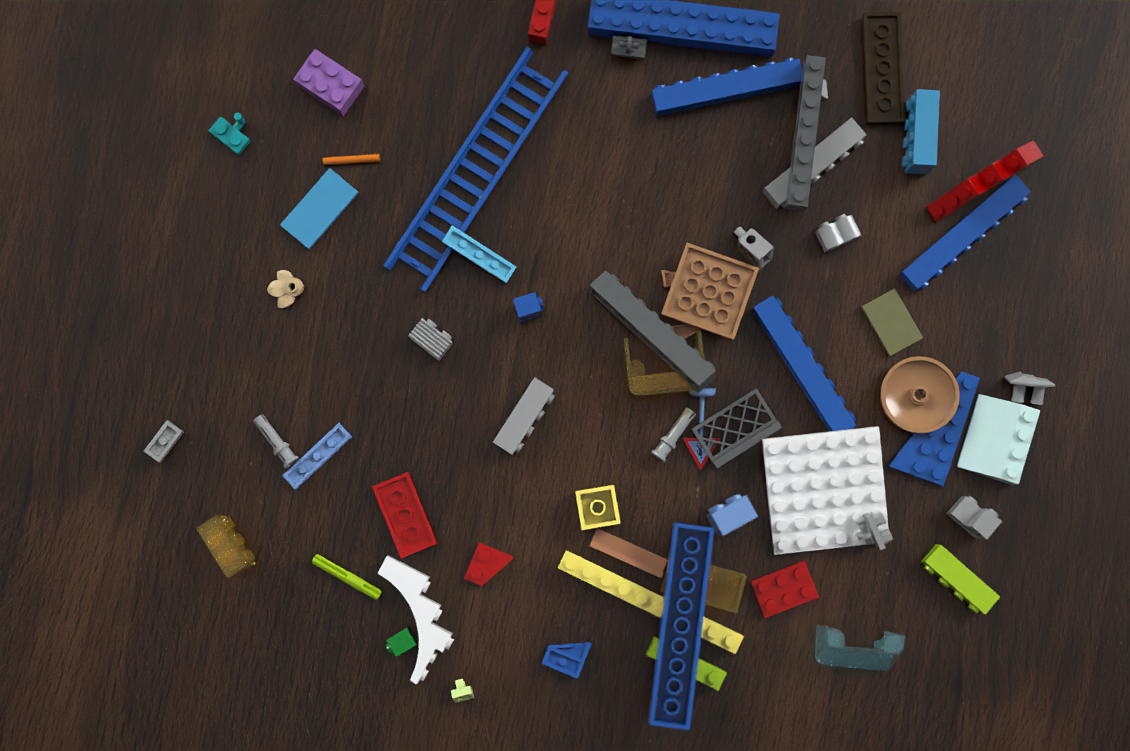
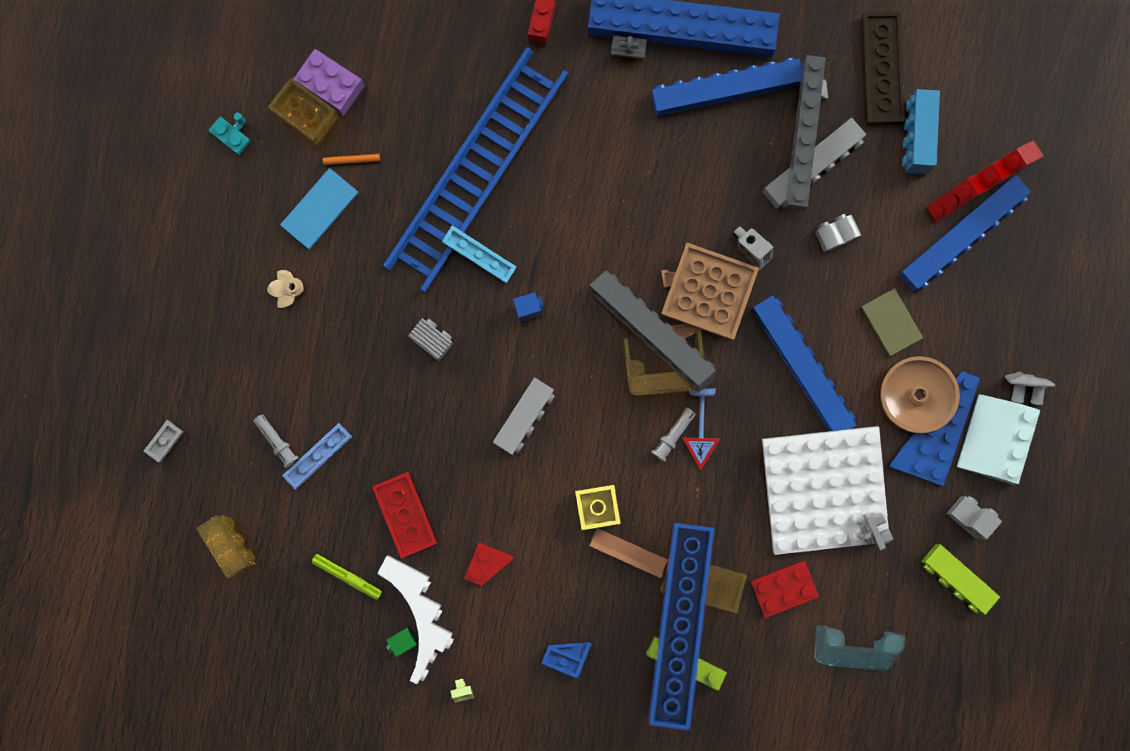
light yellow brick [558,550,744,654] -> none
dark grey fence [691,388,782,468] -> none
medium blue brick [706,494,758,536] -> none
none -> clear yellow brick [268,78,339,146]

